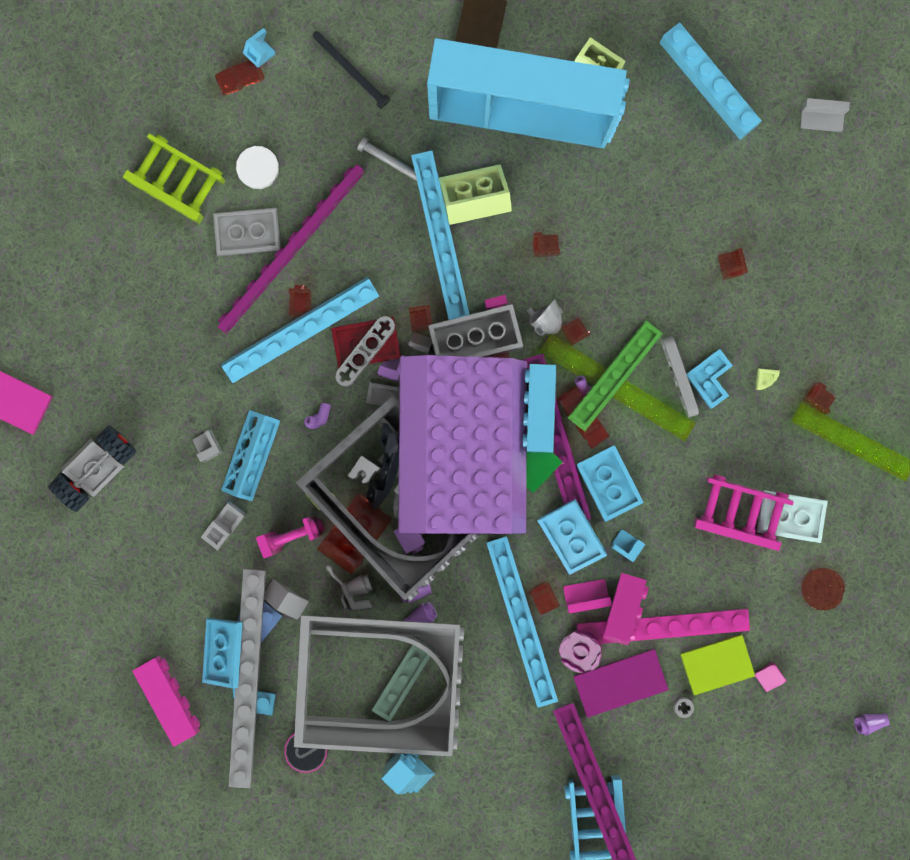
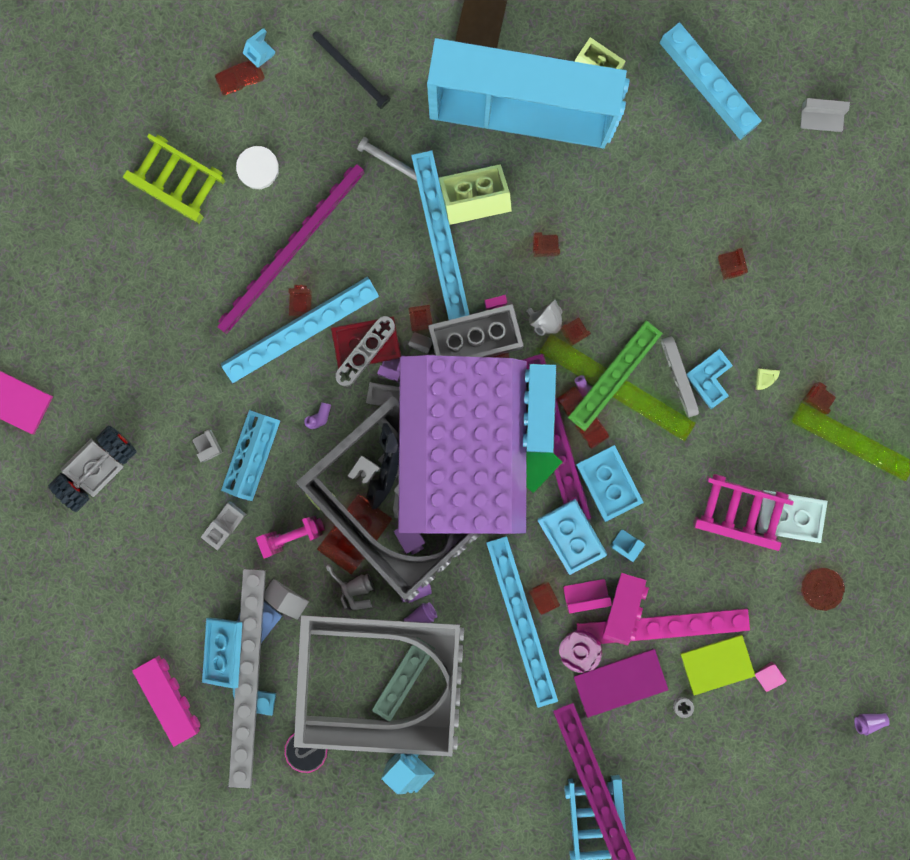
light grey tile [213,208,281,256] -> none

